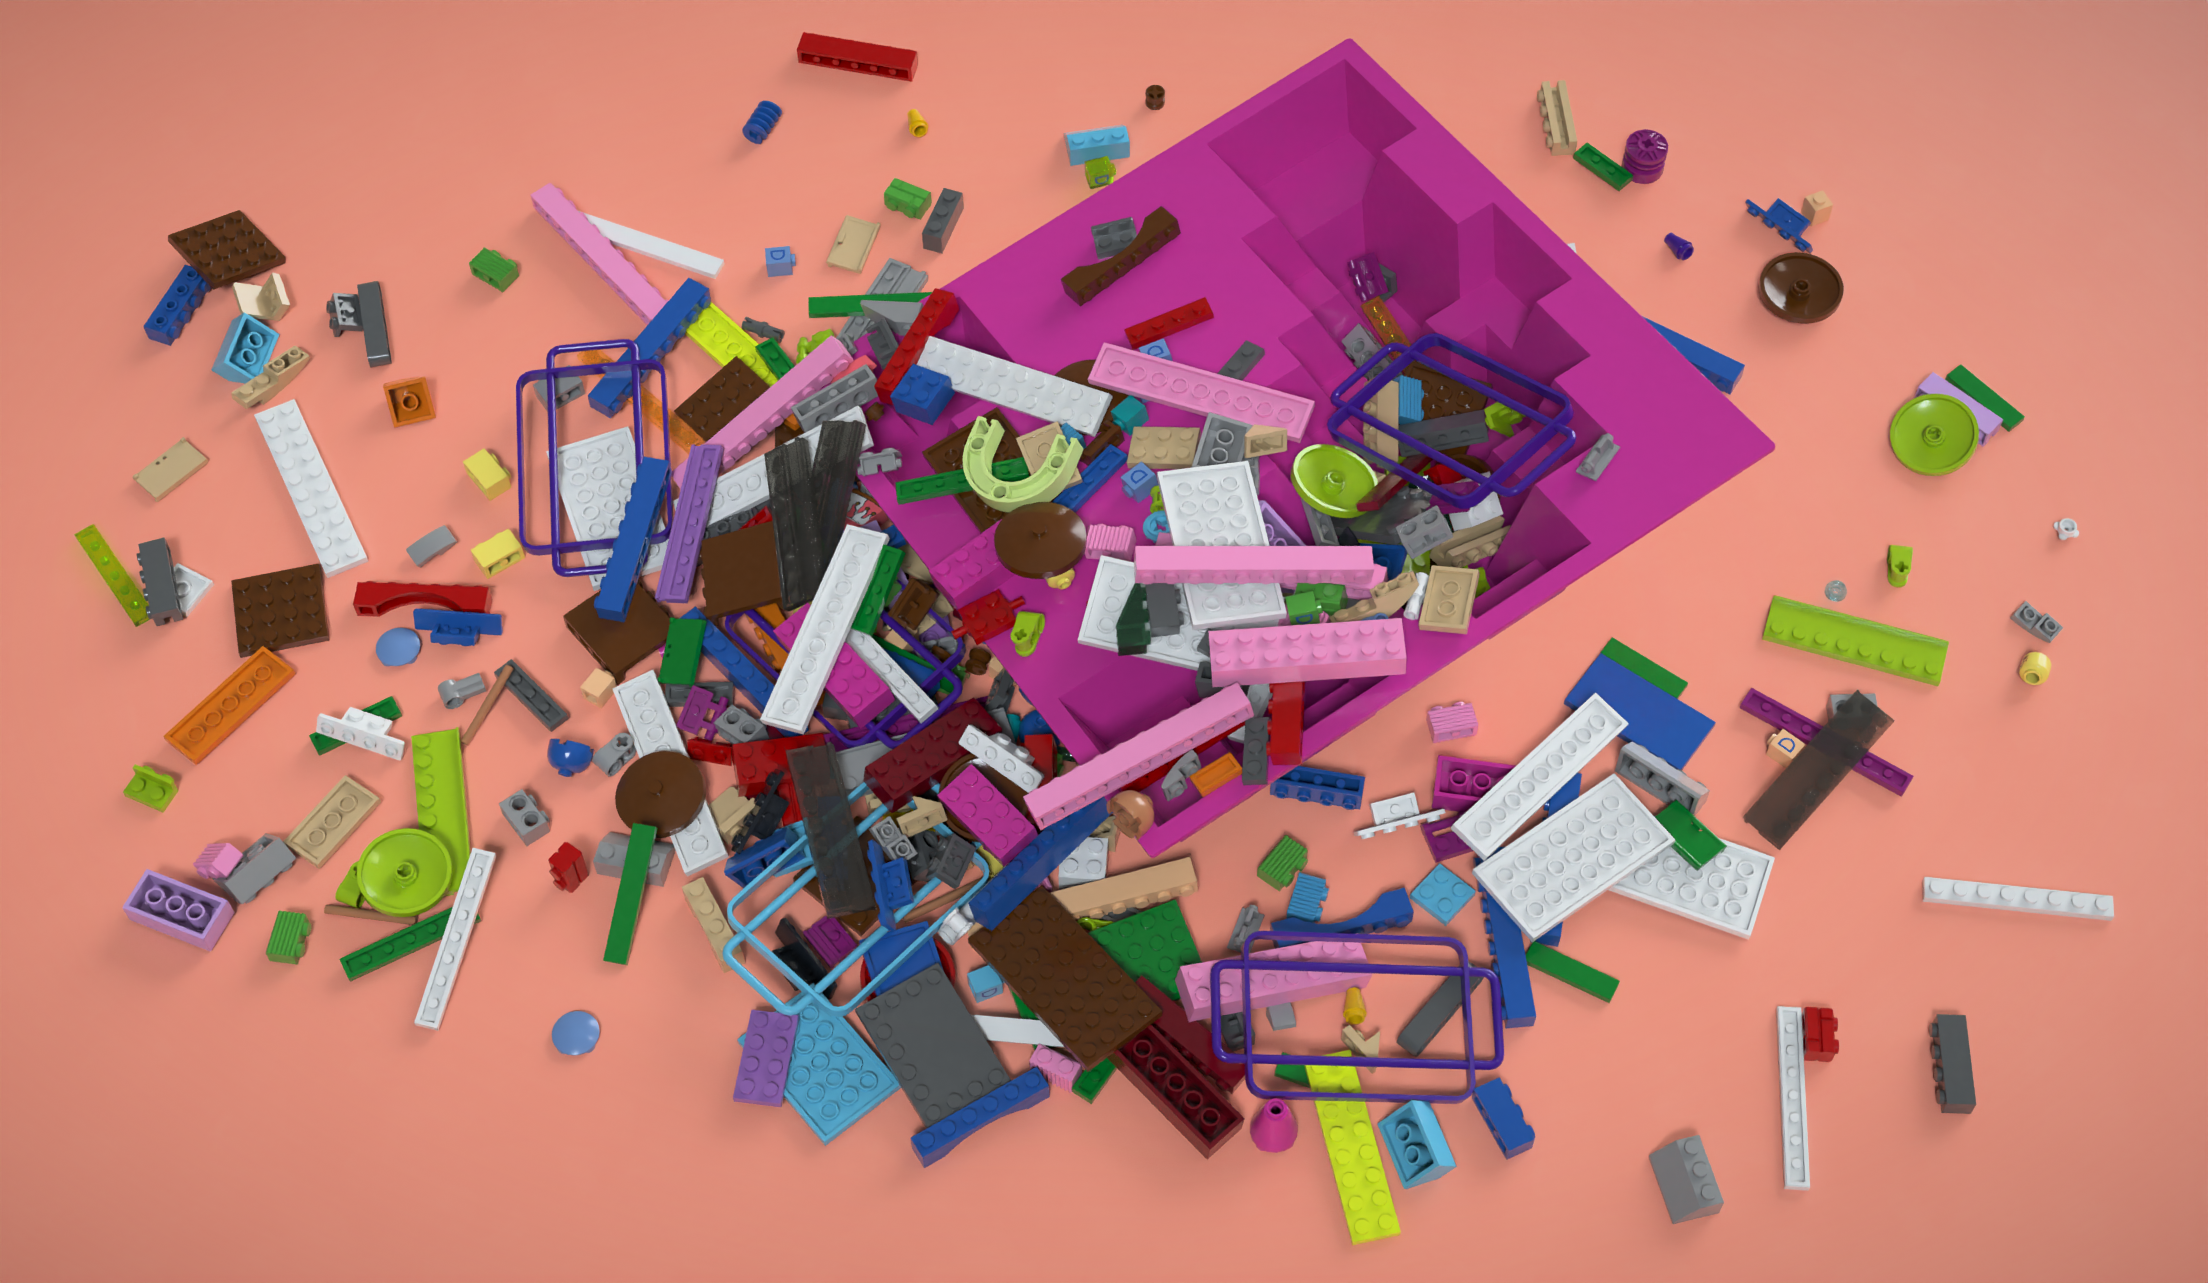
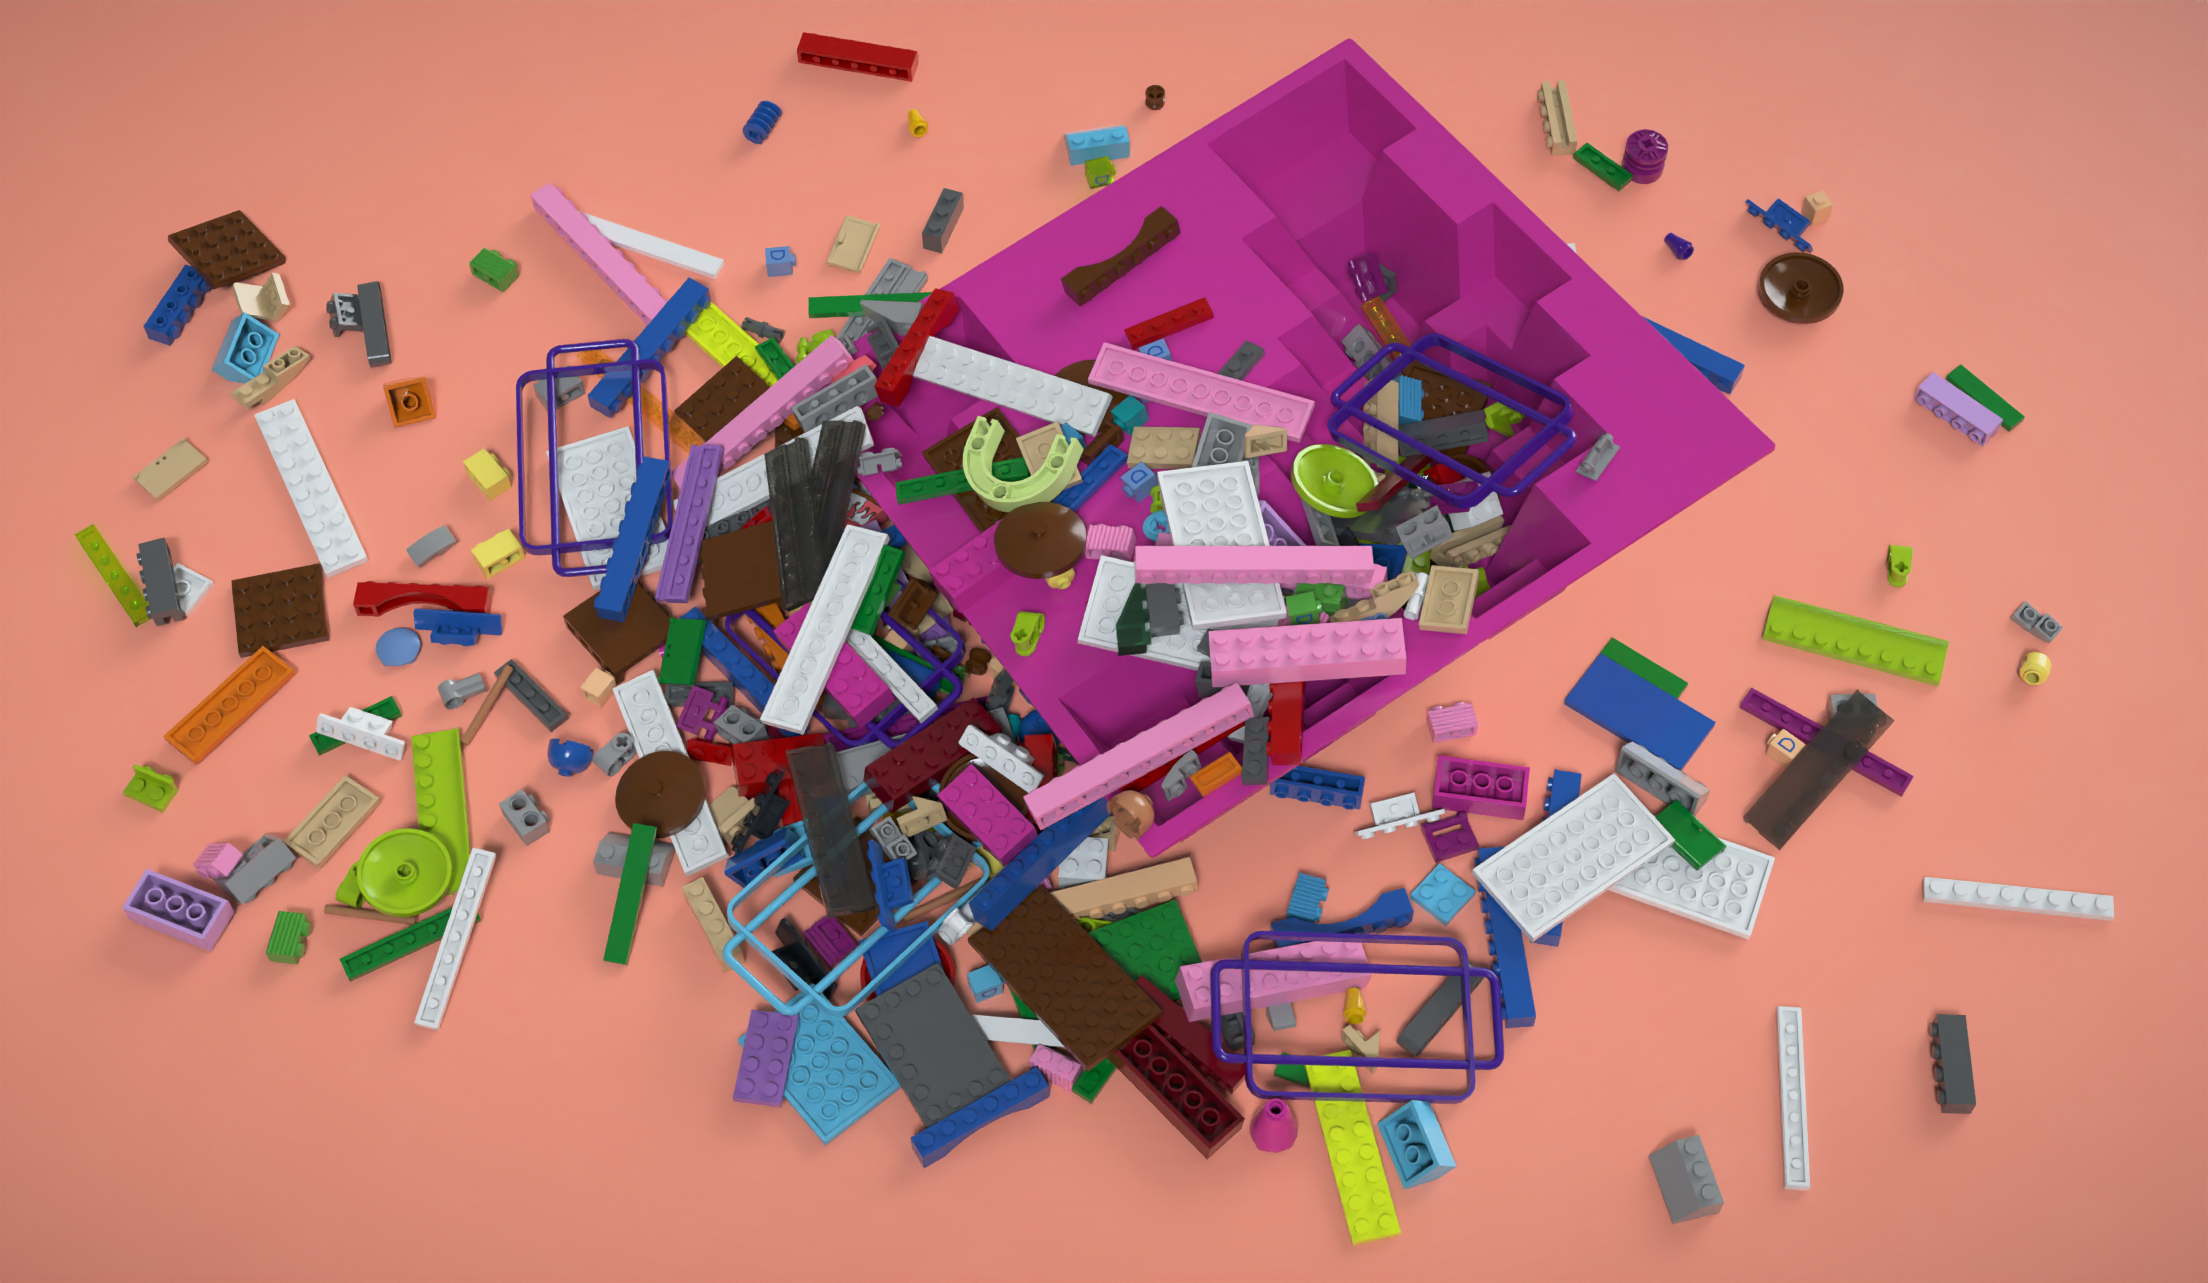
red brick [548,842,589,893] -> none
medium blue dish [552,1011,600,1055] -> none
bright green brick [884,178,932,220] -> none
blue brick [890,364,955,425] -> none
red plate [951,589,1025,645] -> none
dark grey bracket [1091,217,1137,260] -> none
light grey hinge [1227,904,1264,954] -> none
bright green brick [1257,835,1308,891] -> none
white plate [1450,693,1629,861] -> none
blue brick [1472,1077,1535,1160] -> none
green tile [1526,941,1620,1003] -> none
red brick [1802,1007,1839,1062] -> none
clear light blue plate [1824,580,1847,602] -> none
lime dish [1890,394,1979,476] -> none
white plate [2053,518,2079,540] -> none

